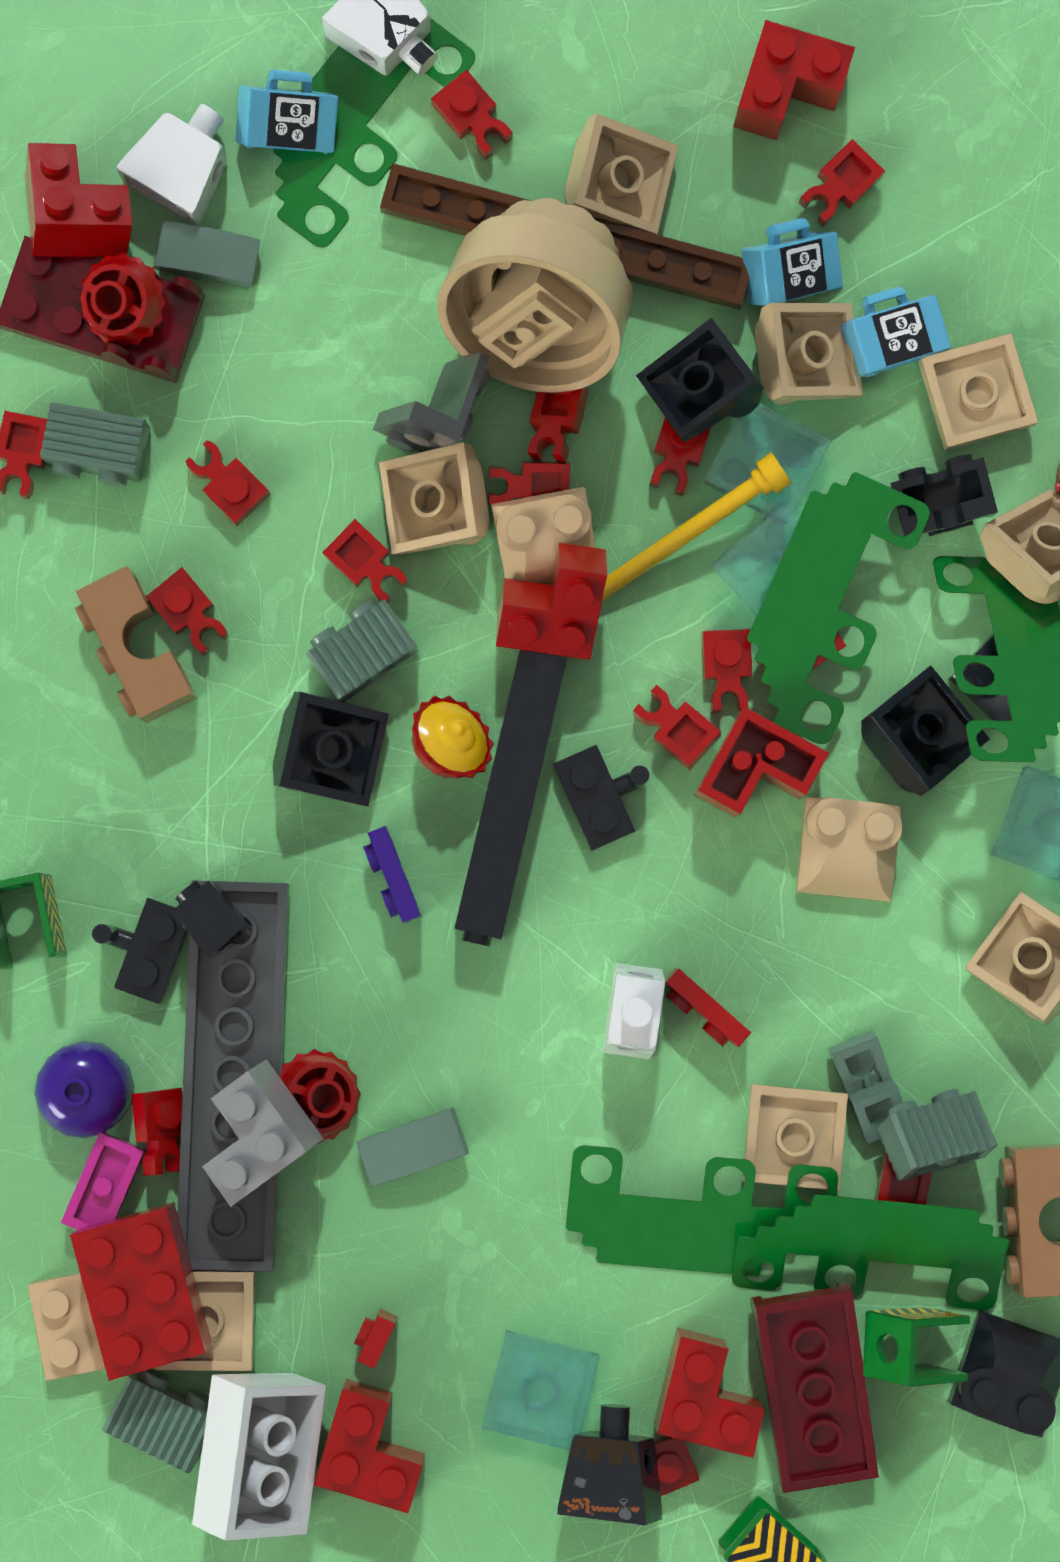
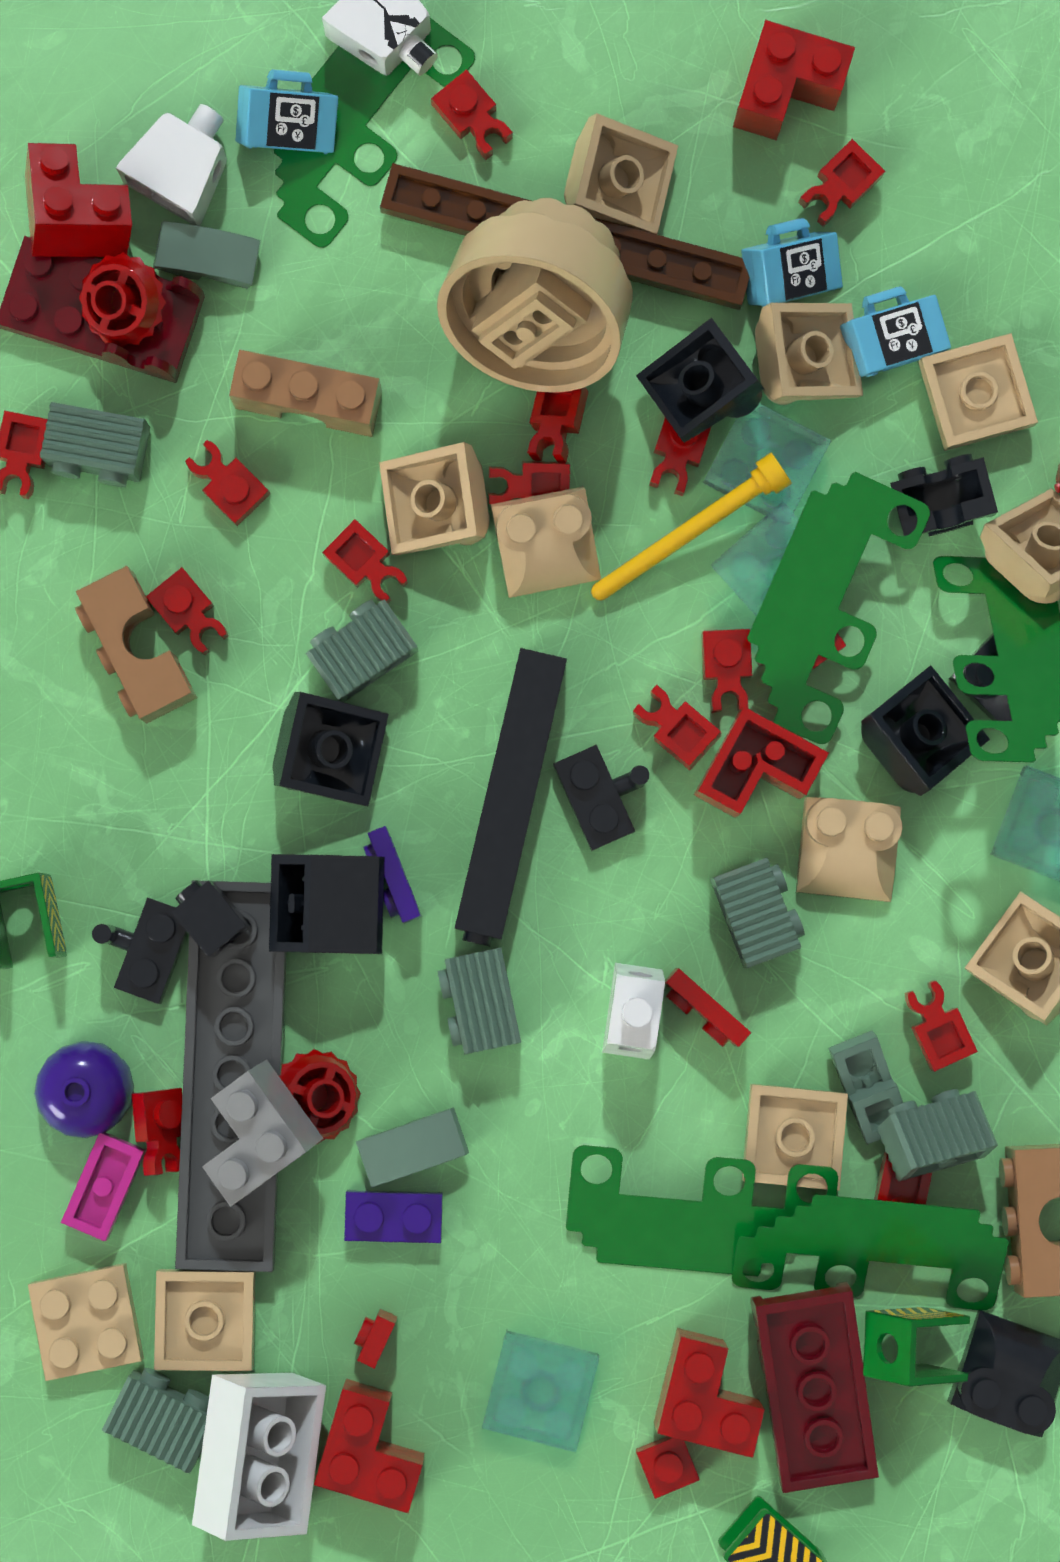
red brick [70,1202,212,1381] -> none
dark grey bracket [373,351,489,452] -> none
yellow piece [411,695,494,779] -> none
red brick [496,542,607,660] -> none
black torso [557,1404,662,1525] -> none
none -> medium nougat arch [229,350,382,437]
none -> black slope [269,854,385,954]
none -> dark purple plate [344,1190,443,1243]
none -> sand green brick [438,948,521,1055]
none -> sand green brick [710,858,805,968]
none -> red plate [905,981,978,1072]

